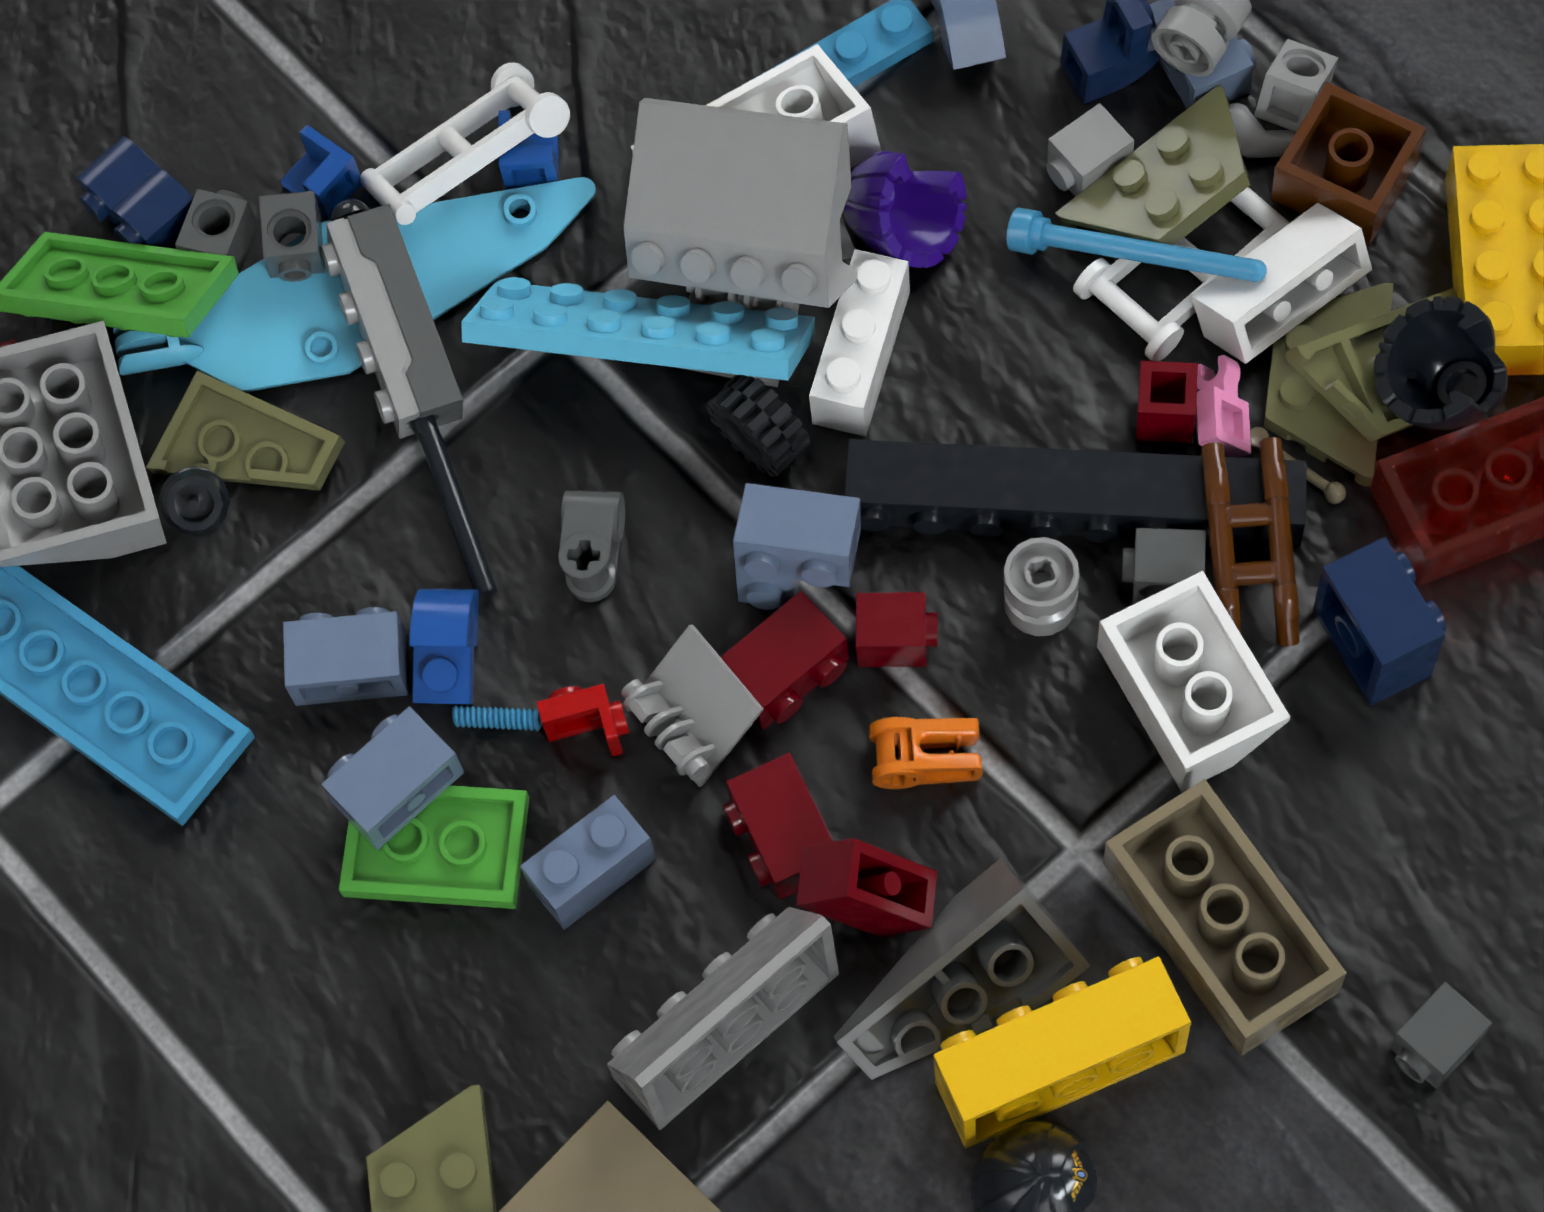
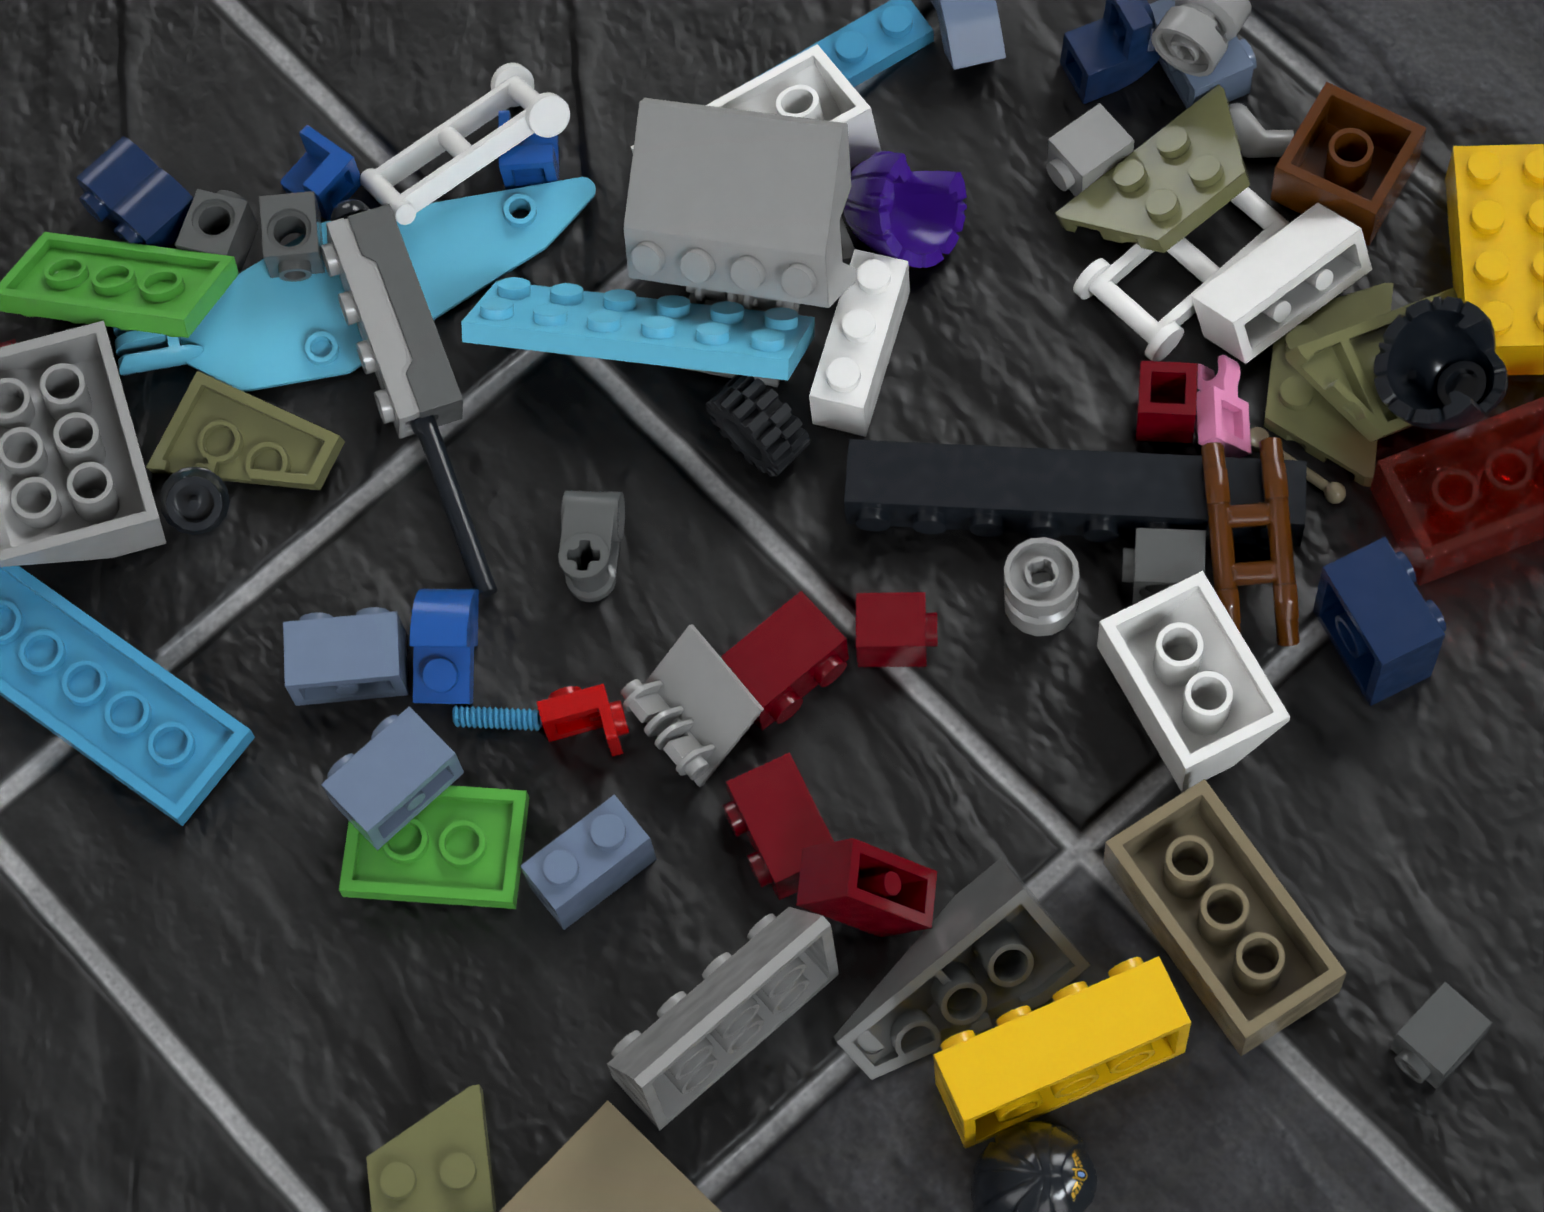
sand blue brick [733,483,861,610] -> none
orange piece [869,717,983,789] -> none
dark azure piece [1007,207,1267,282] -> none
light grey brick [1254,39,1338,132] -> none

